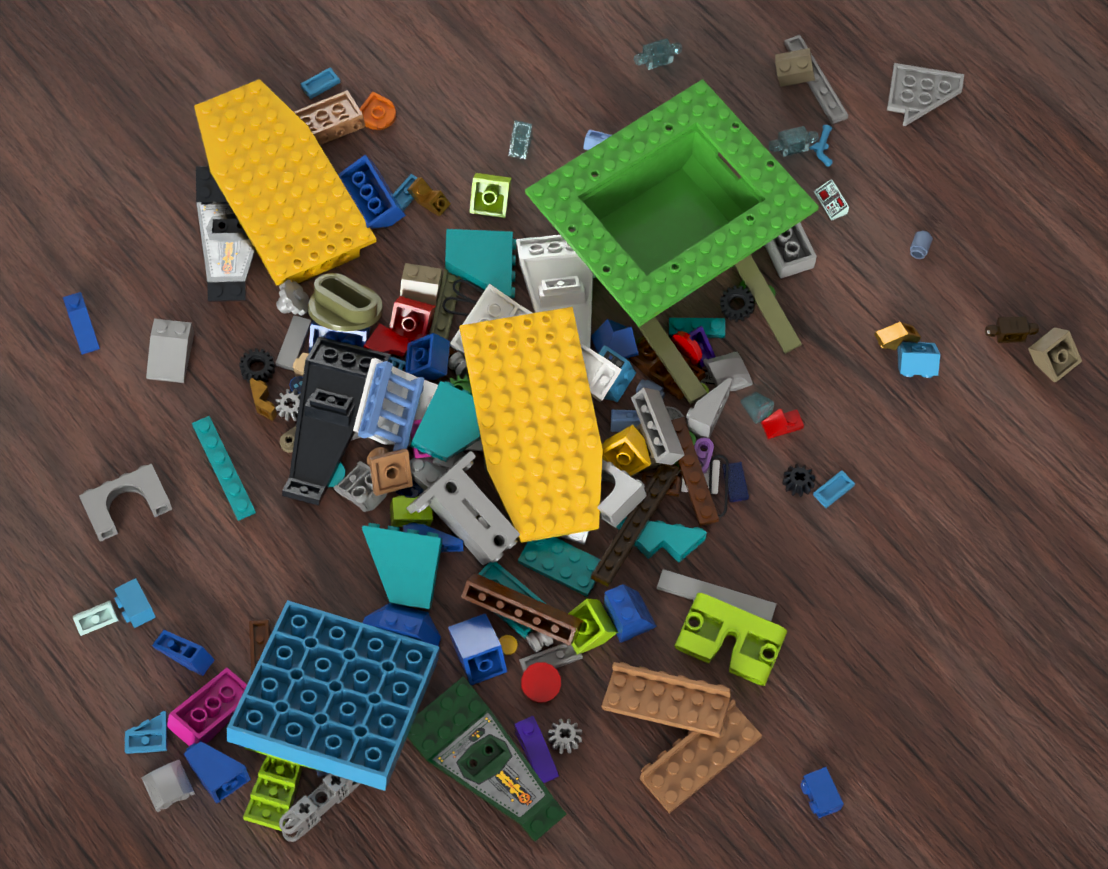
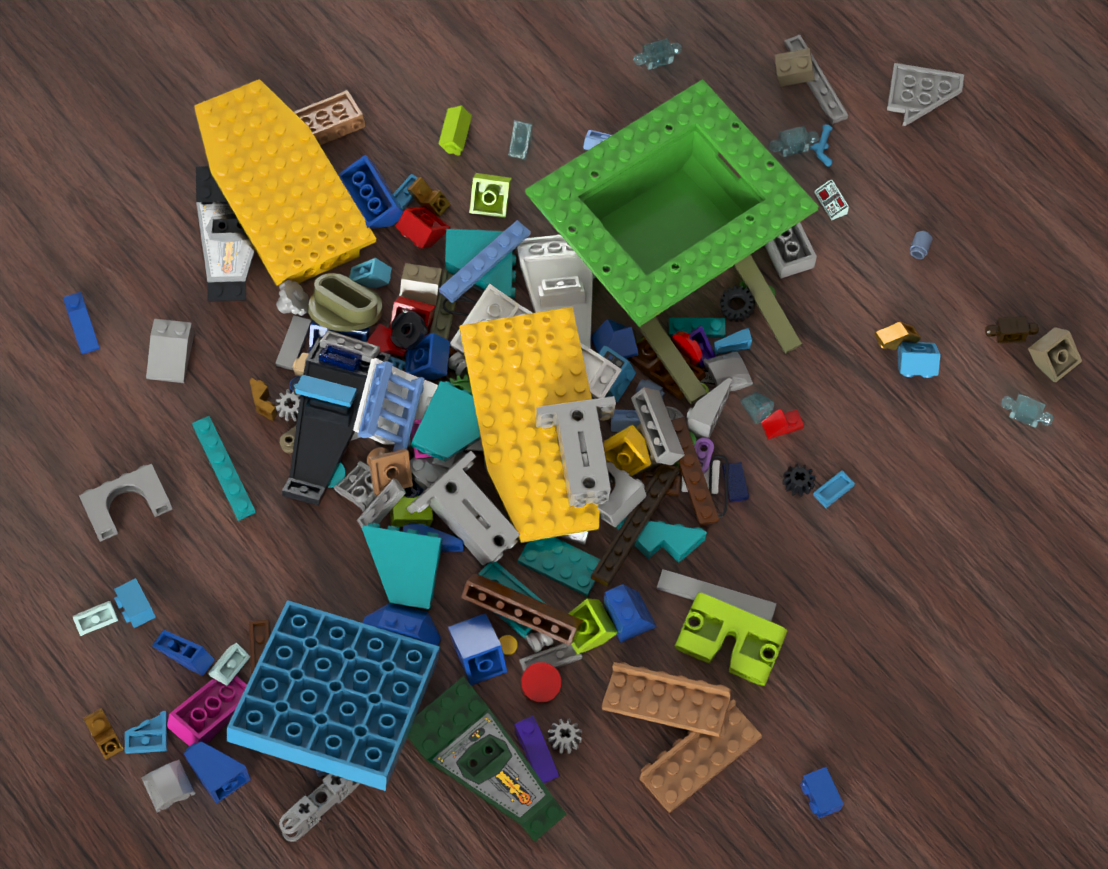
black tyre [239,348,275,384] -> none
lime slope [243,747,323,831] -> none
dark azure tile [300,67,340,99] -> none
orange tile [360,92,396,130] -> none
none -> pearl gold slope [83,708,124,760]
none -> light aqua slope [208,643,251,686]
none -> dark azure tile [295,375,357,407]
none -> clear blue tile [319,344,362,372]
none -> light grey tile [320,330,380,363]
none -> medium azure slope [349,258,392,288]
none -> light grey tile [357,478,406,528]
none -> black plate [390,311,428,350]
none -> red slope [396,206,451,249]
none -> lime brick [439,105,472,156]
none -> medium blue plate [439,220,531,303]
none -> light grey brick [535,396,616,507]
none -> dark azure slope [713,328,752,355]
none -> clear light blue piece [1001,394,1054,428]

